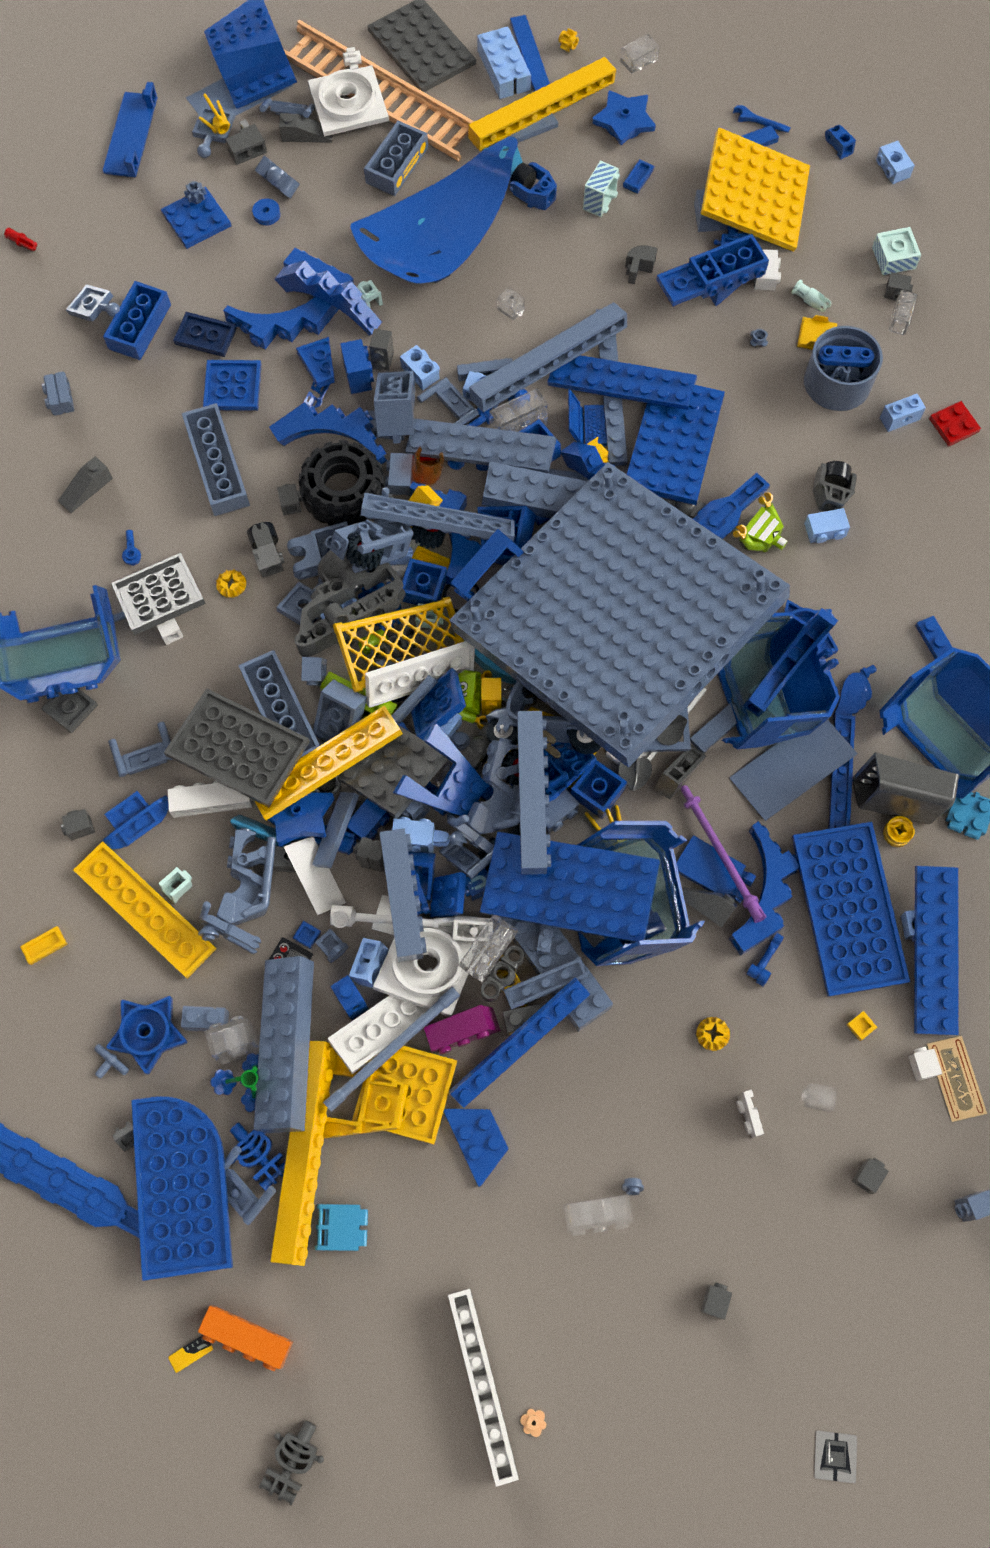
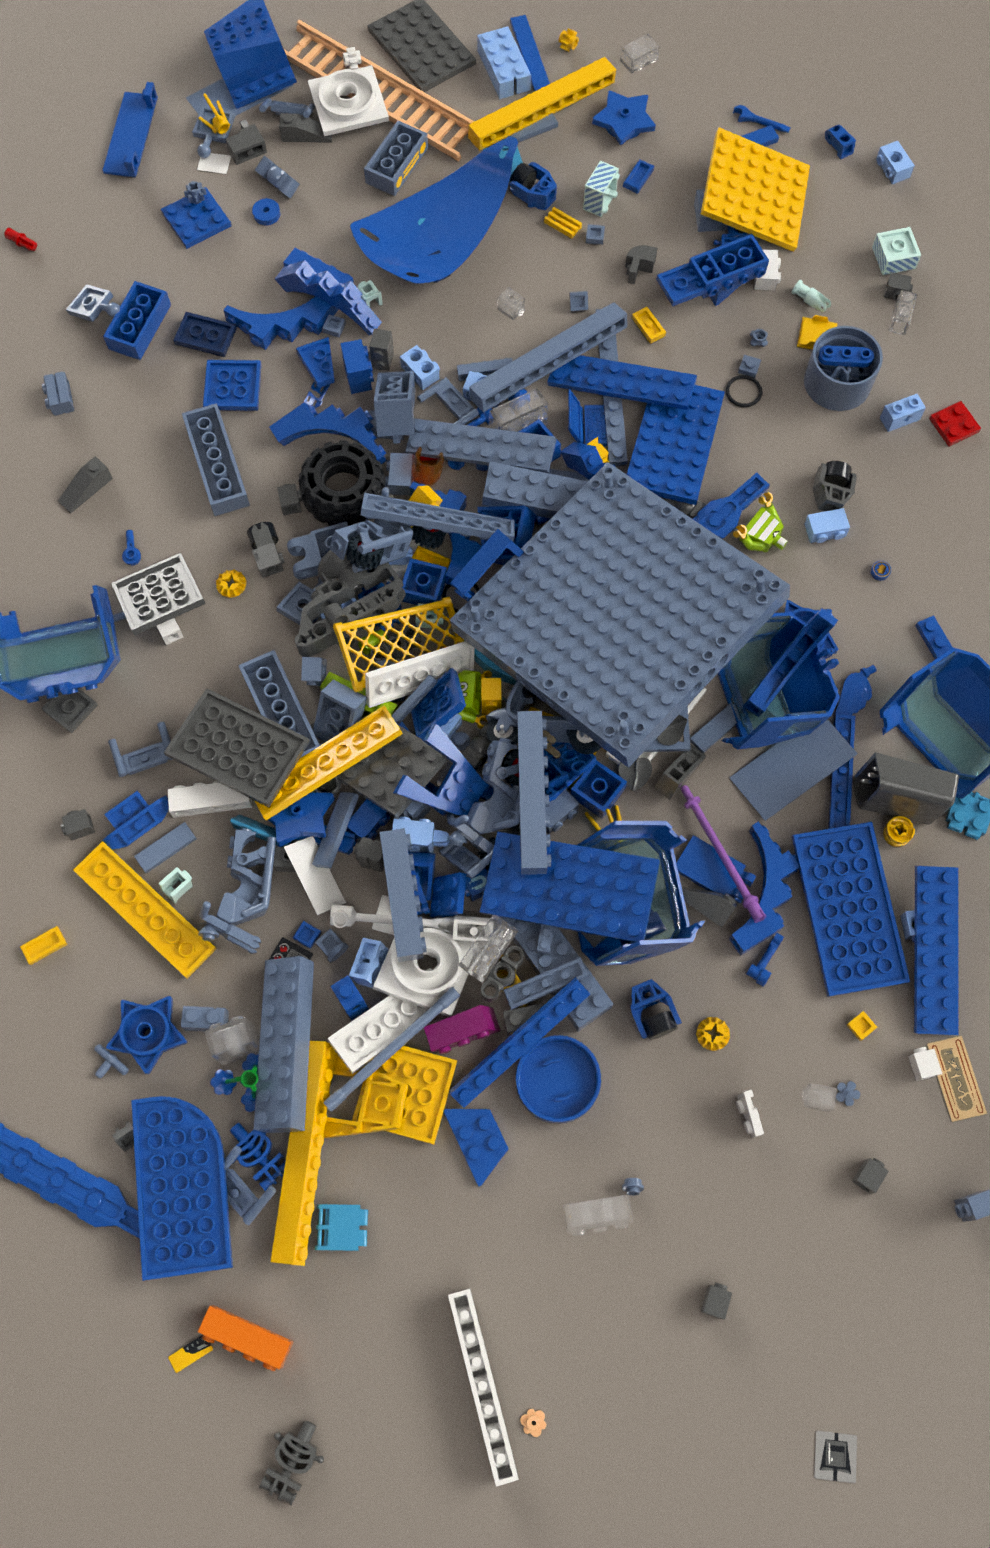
none -> sand blue tile [134,822,197,873]
none -> white sticker [197,153,231,174]
none -> sand blue plate [322,315,346,337]
none -> blue brick [516,1035,601,1124]
none -> yellow tile [544,207,582,239]
none -> sand blue plate [569,291,588,311]
none -> sand blue plate [586,224,605,245]
none -> blue piece [631,979,682,1040]
none -> yellow plate [632,307,666,344]
none -> black piece [726,375,763,407]
none -> sand blue plate [738,355,761,378]
none -> sand blue plant [836,1081,860,1106]
none -> tile [871,561,891,581]

